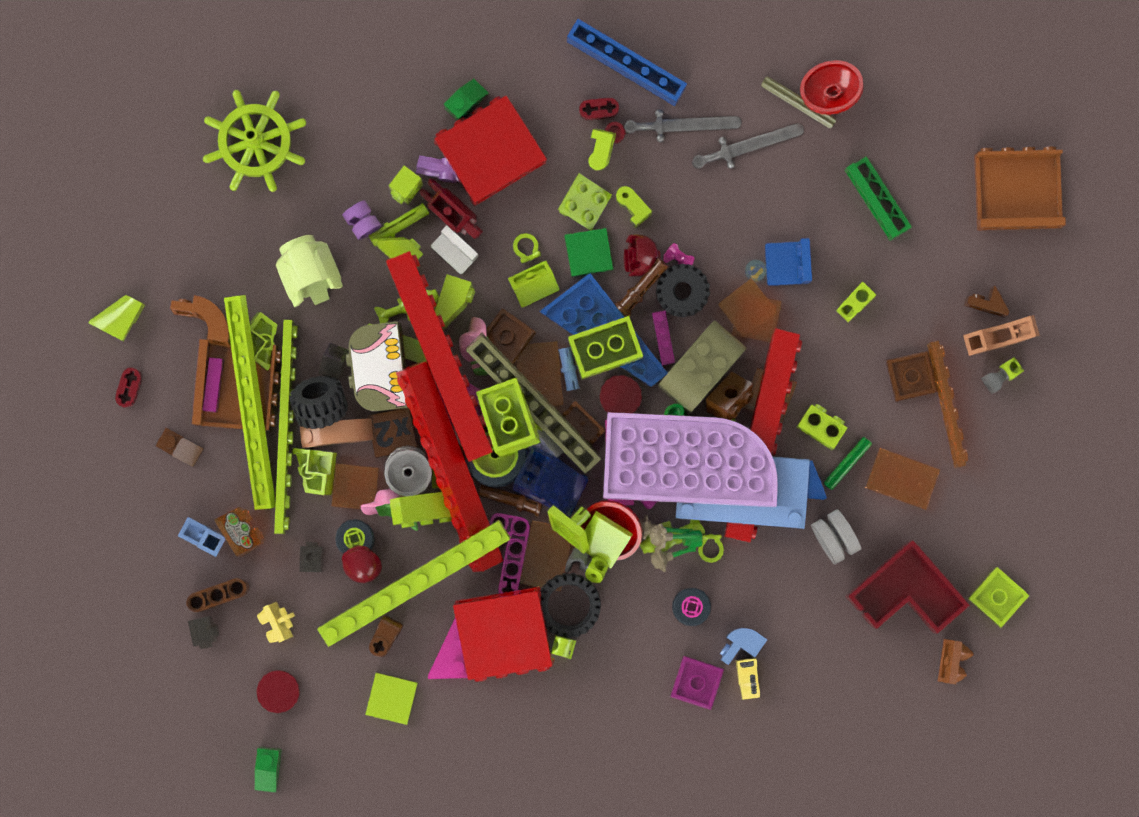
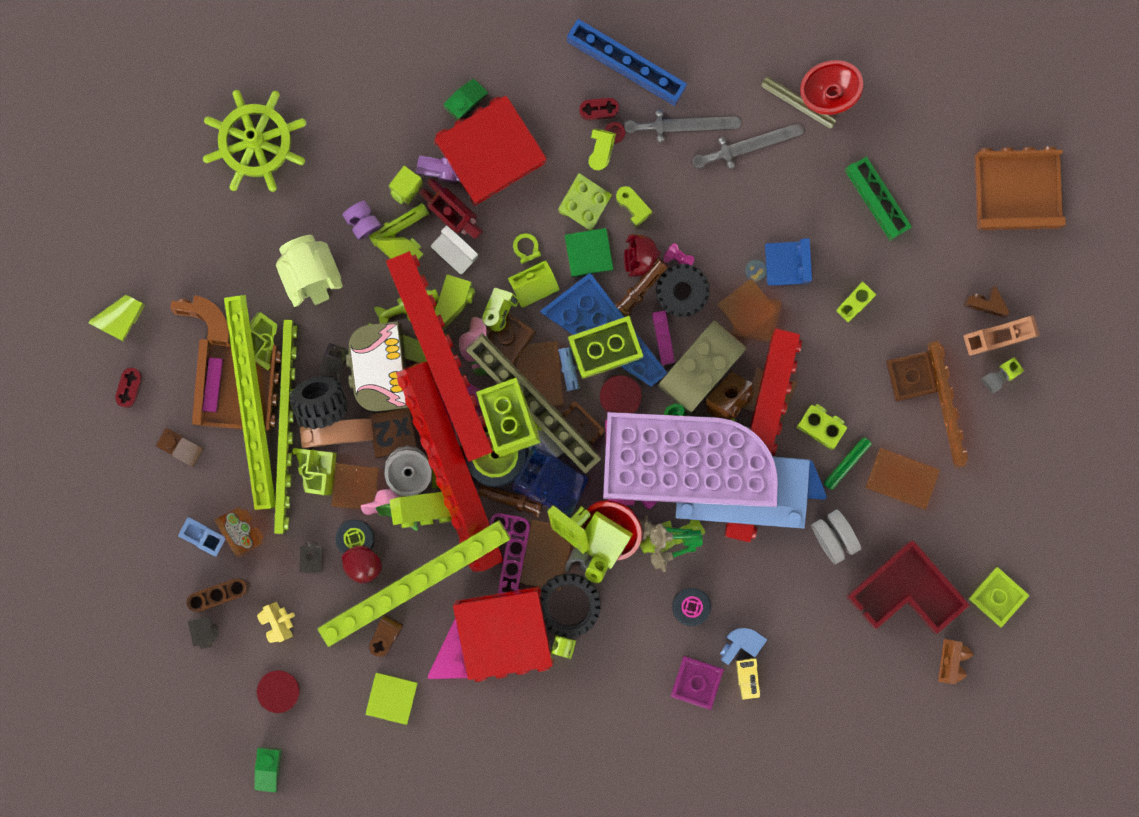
lime piece [698,534,724,563] -> none
none -> lime leg [482,288,519,332]

